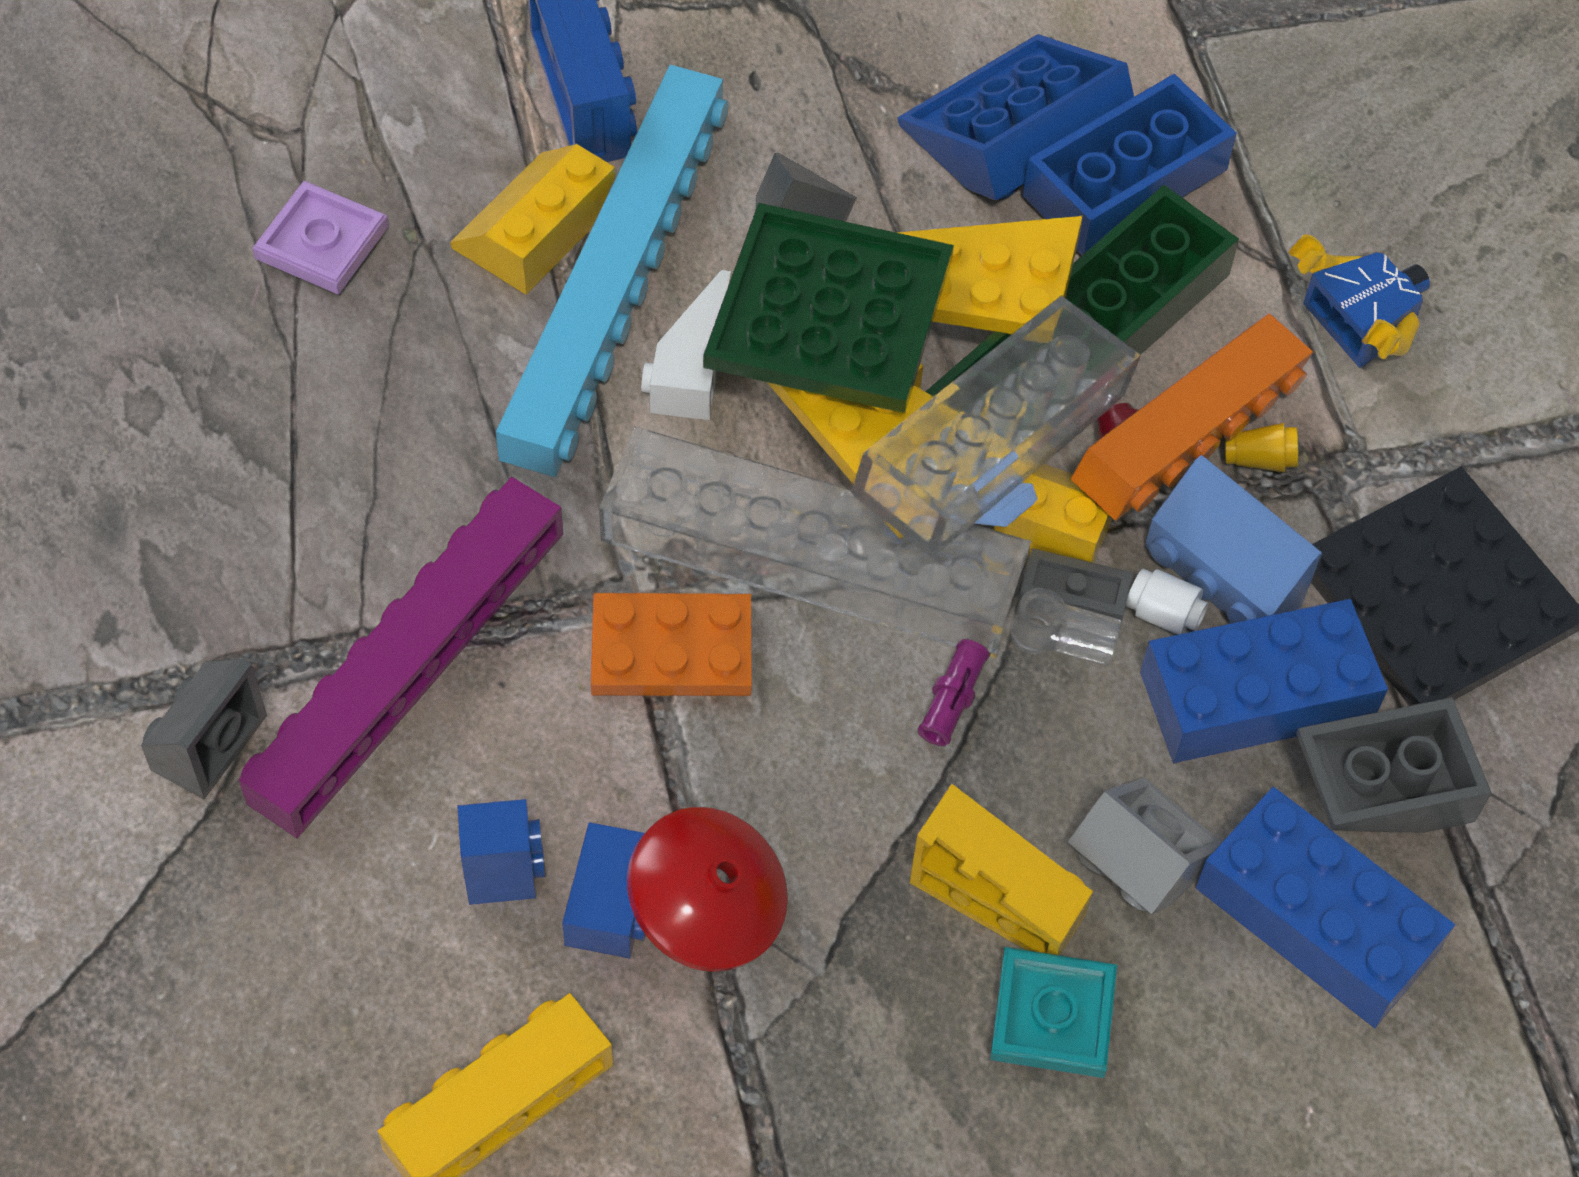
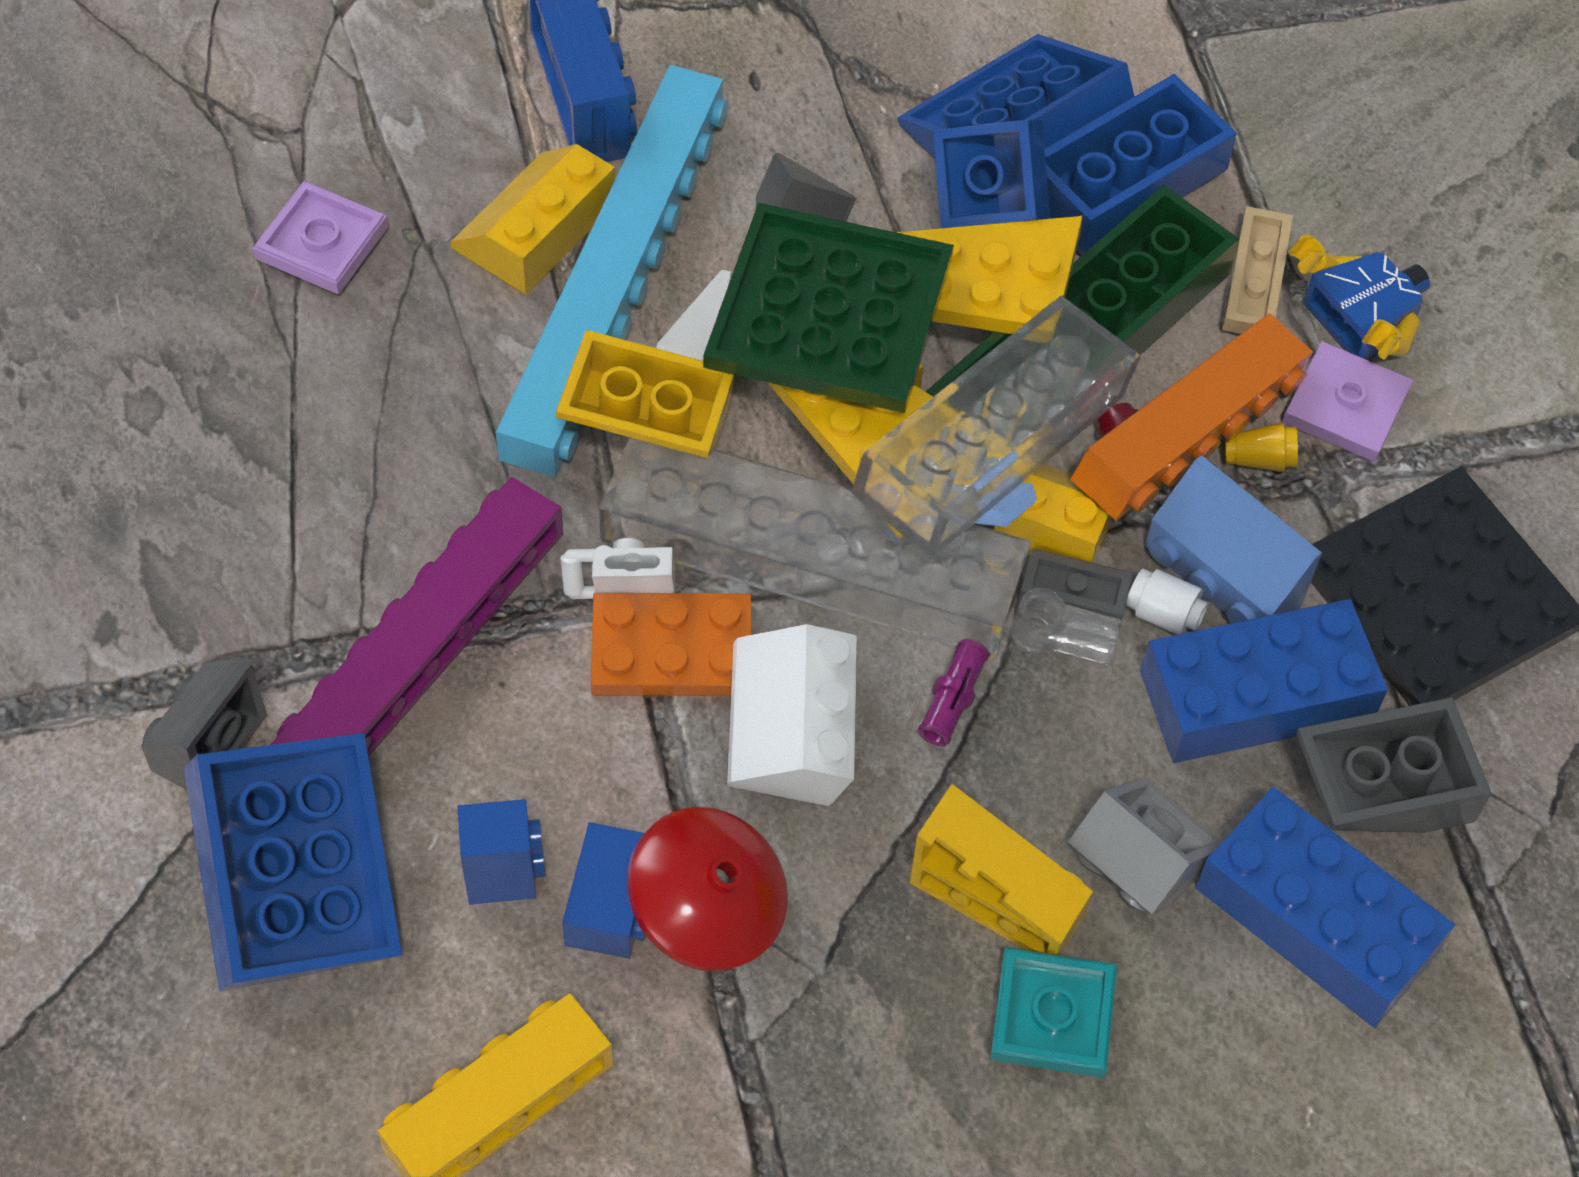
none -> blue slope [184,733,402,991]
none -> yellow slope [556,330,735,458]
none -> white piece [560,538,676,599]
none -> white slope [727,624,857,806]
none -> blue slope [933,119,1050,228]
none -> tan plate [1222,206,1293,334]
none -> lavender plate [1282,341,1413,462]

